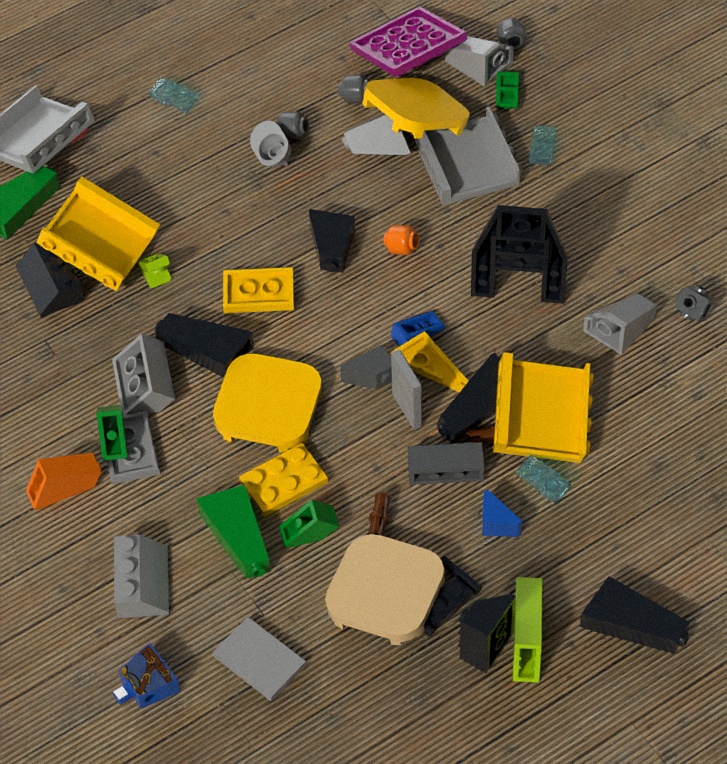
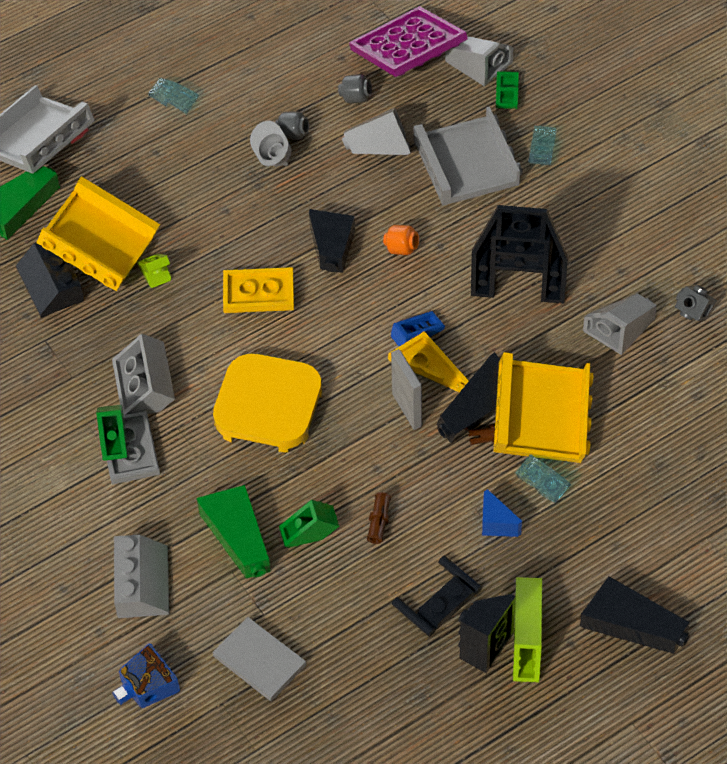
orange slope [26,453,102,510] -> none
black slope [155,313,254,378] -> none
yellow plate [239,443,328,517] -> none
tan tile [325,534,445,646] -> none
dark grey slope [340,345,392,389] -> none
yellow tile [362,78,470,139] -> none
dark grey brick [408,442,484,485] -> none
dark grey head [496,18,527,50] -> none

